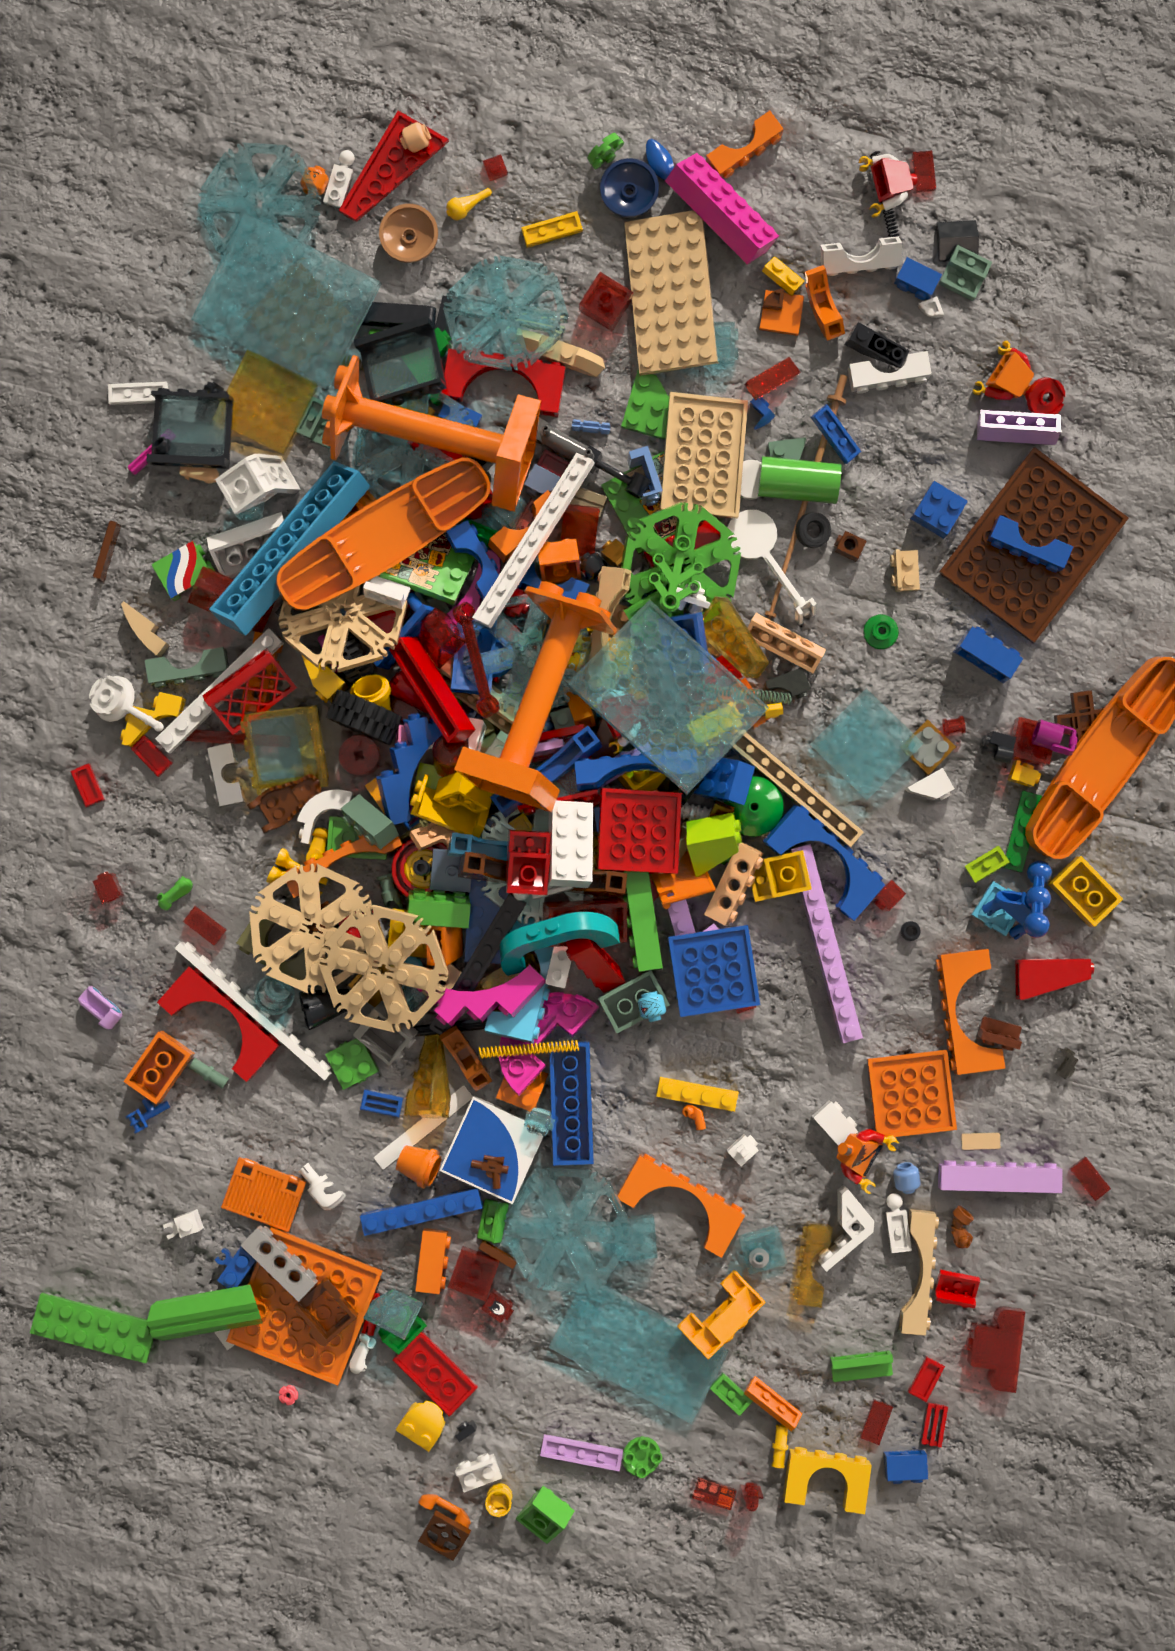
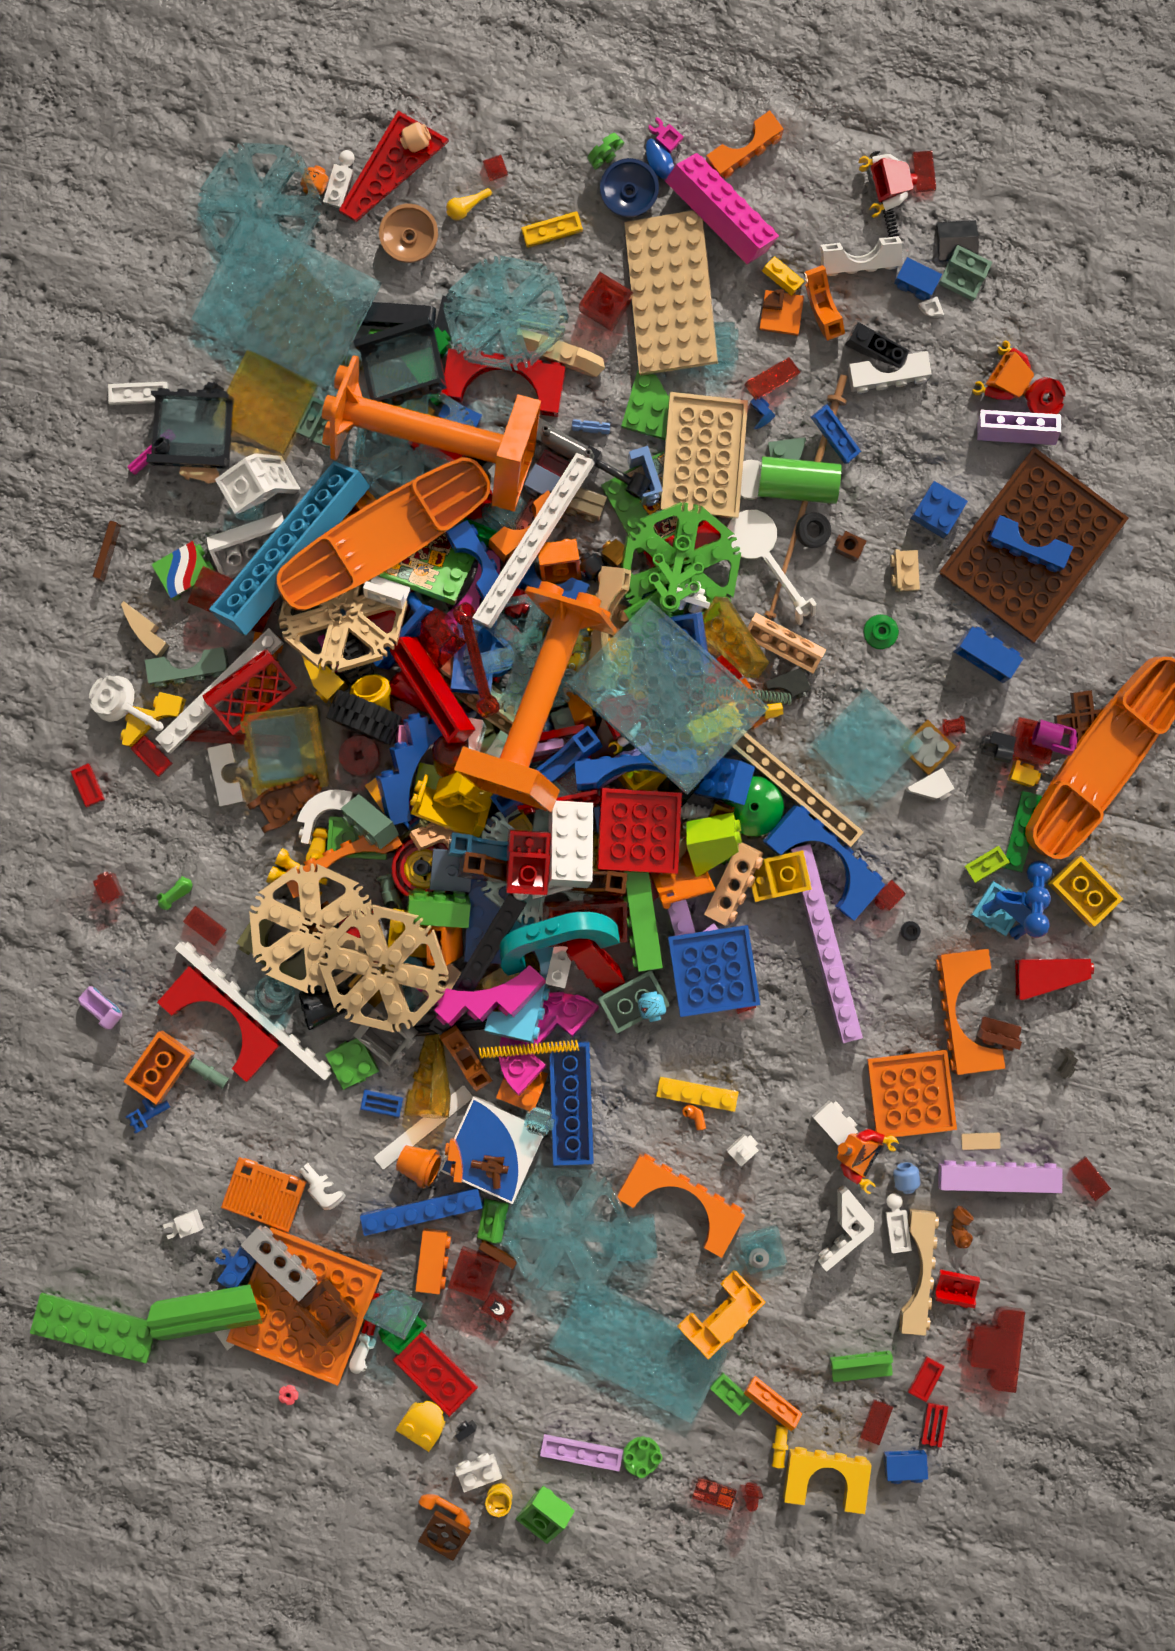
clear red piece [561,504,600,556] -> none
clear yellow arch [793,1221,833,1308] -> none
none -> orange slope [445,1138,463,1183]
none -> dark pink plate [648,117,684,153]

